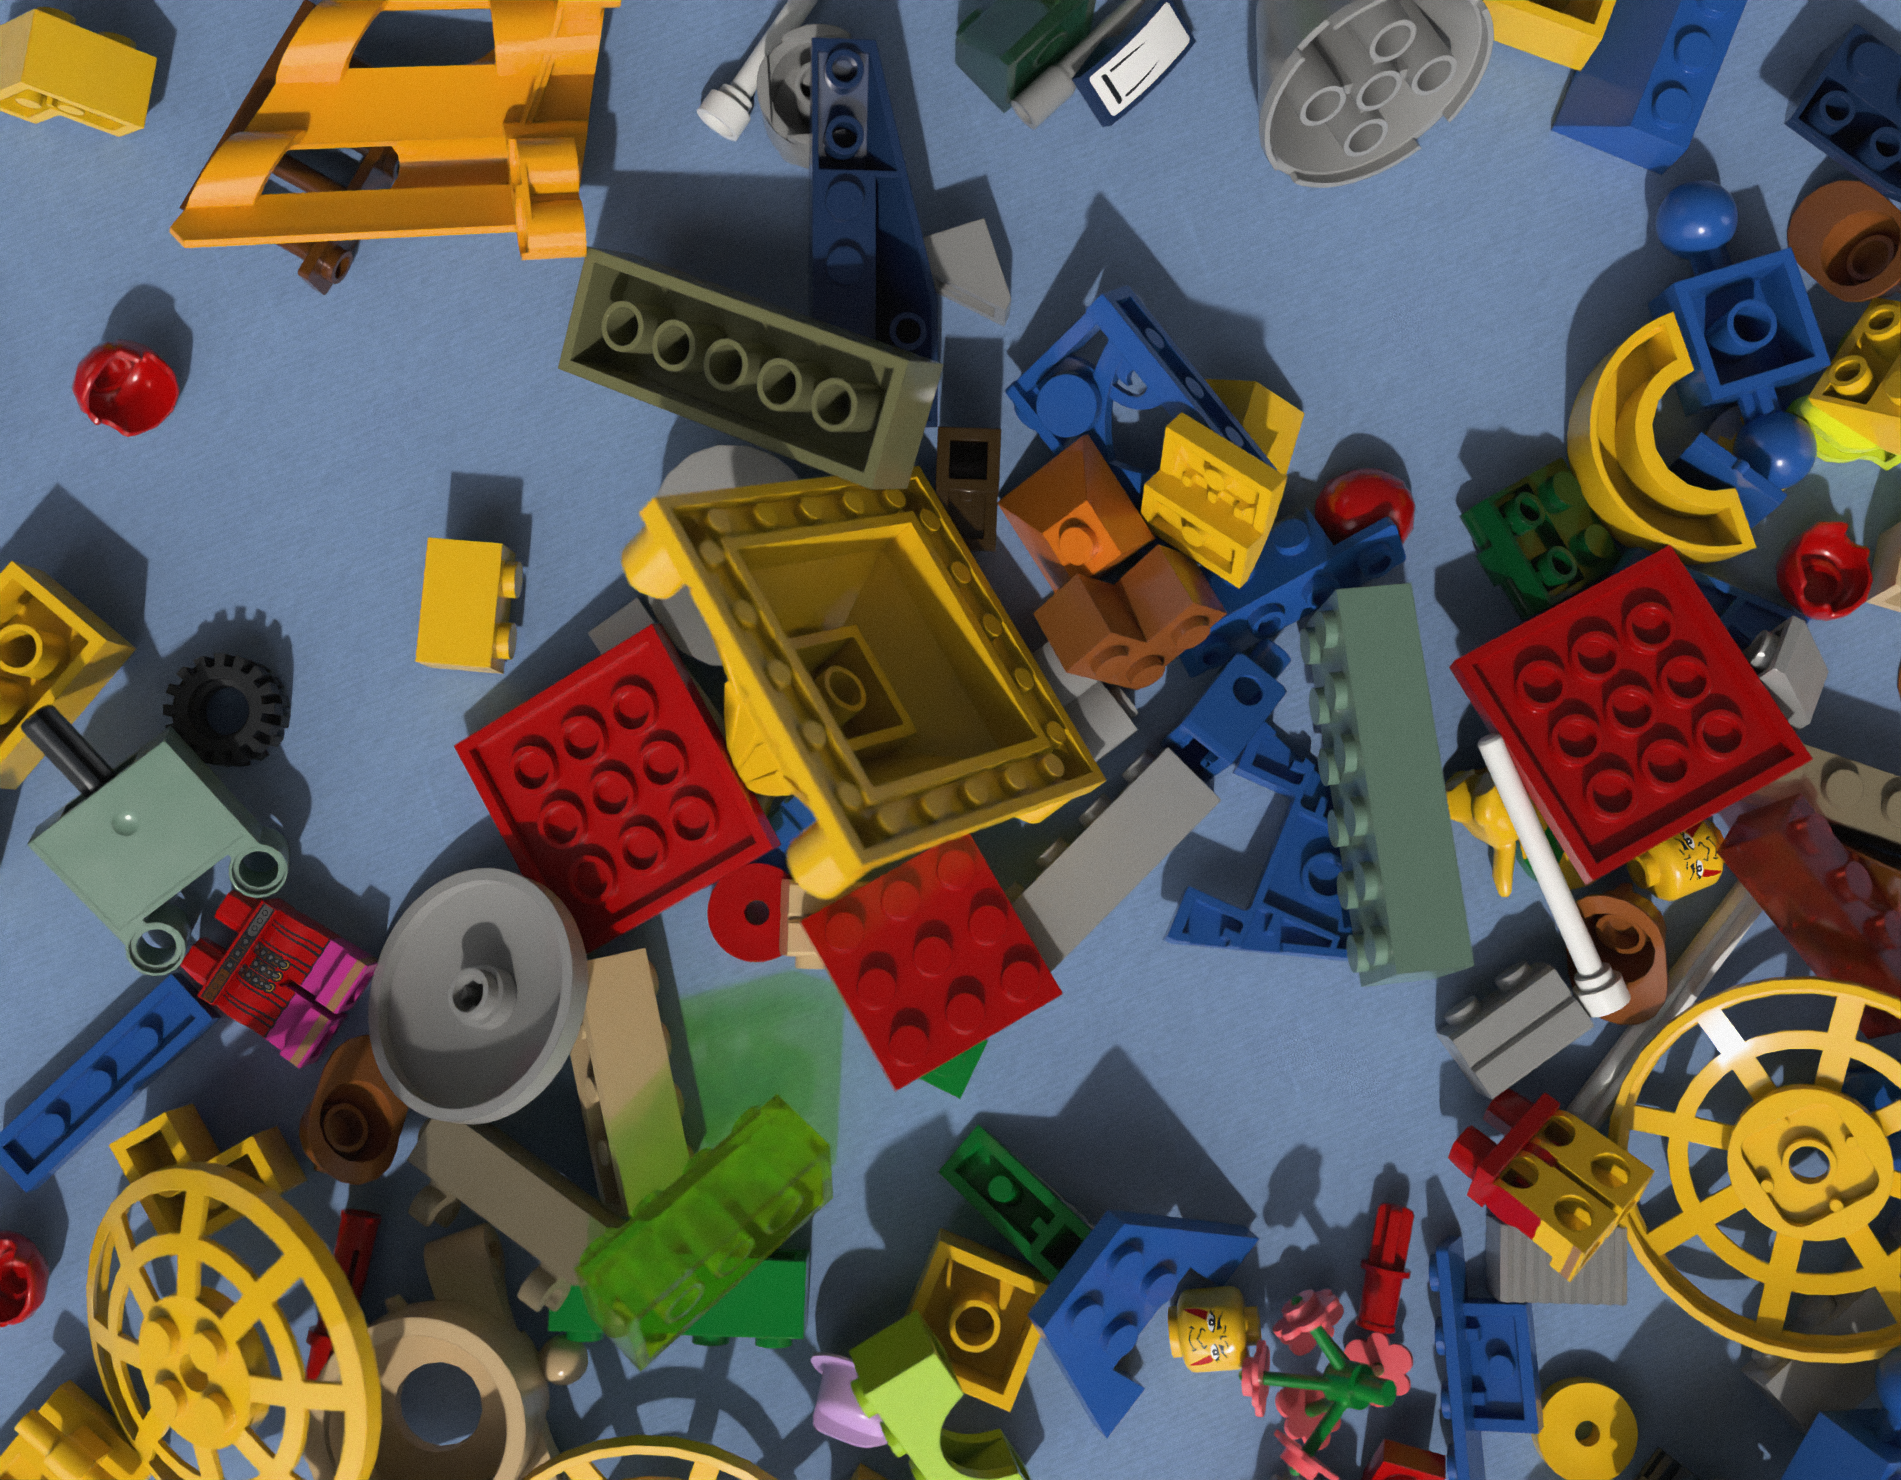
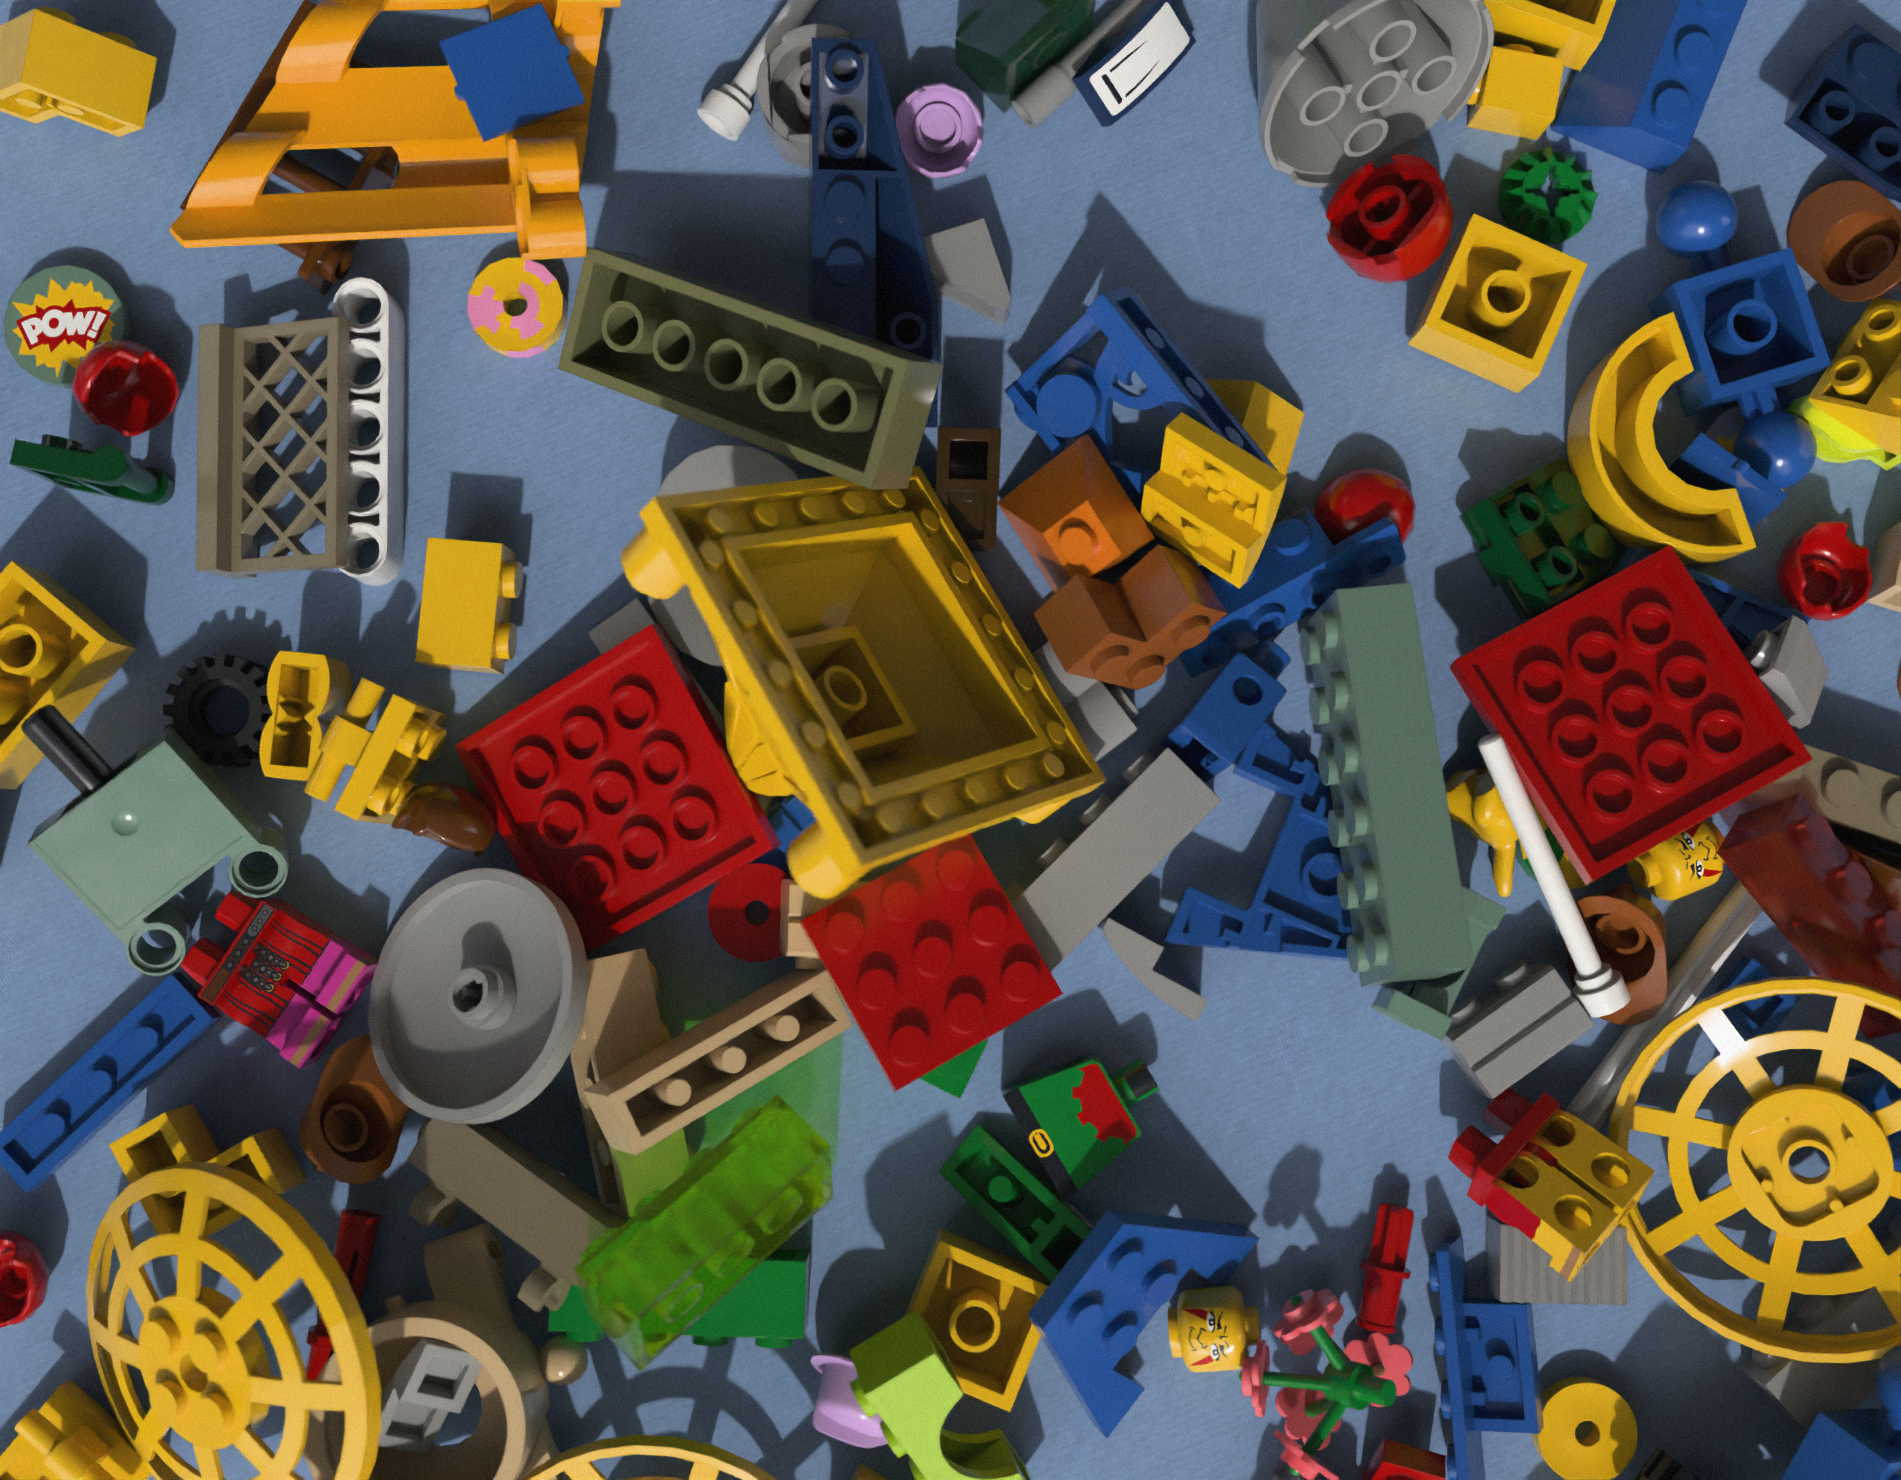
none -> tile [3,265,133,389]
none -> dark green plate [10,434,175,506]
none -> dark tan fence [196,316,350,579]
none -> yellow brick [259,651,352,782]
none -> yellow plate [303,677,448,824]
none -> white beam [333,277,405,586]
none -> light grey slope [378,1337,482,1455]
none -> reddish brown hair [391,782,495,856]
none -> blue piece [439,3,585,142]
none -> yellow piece [467,257,568,358]
none -> tan brick [582,968,853,1155]
none -> lavender hair [894,82,984,179]
none -> torso [1001,1053,1160,1200]
none -> light grey slope [1098,917,1208,1022]
none -> red cylinder [1326,154,1455,283]
none -> sand green piece [1371,885,1507,1041]
none -> yellow brick [1408,213,1588,393]
none -> yellow brick [1466,44,1565,140]
none -> green gear [1498,145,1599,245]
none -> blue tile [1714,957,1801,1039]

